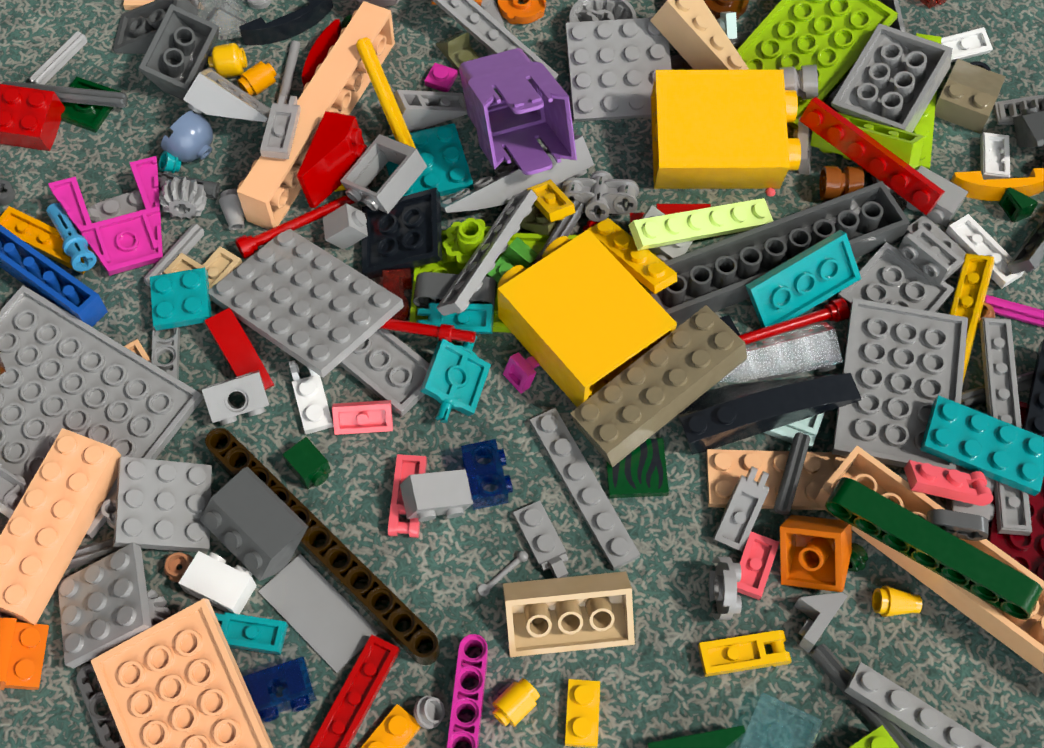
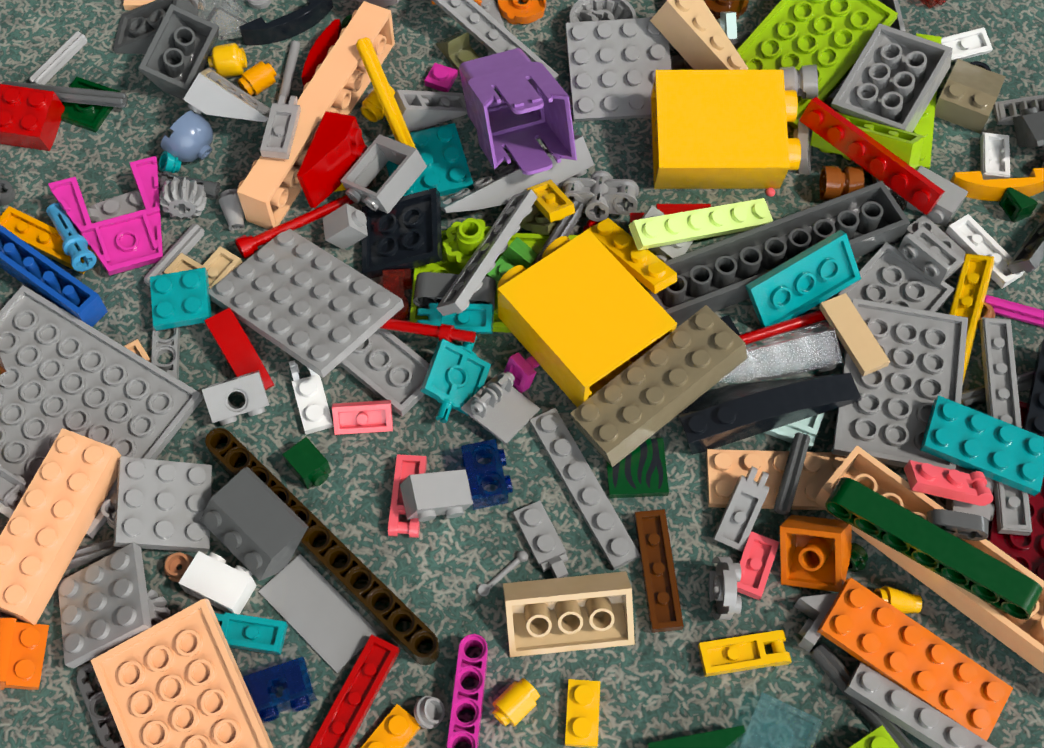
none -> yellow brick [360,86,395,122]
none -> light grey hinge [461,372,540,445]
none -> reddish brown plate [634,509,684,633]
none -> orange plate [817,577,1013,741]
none -> tan tile [819,293,890,377]

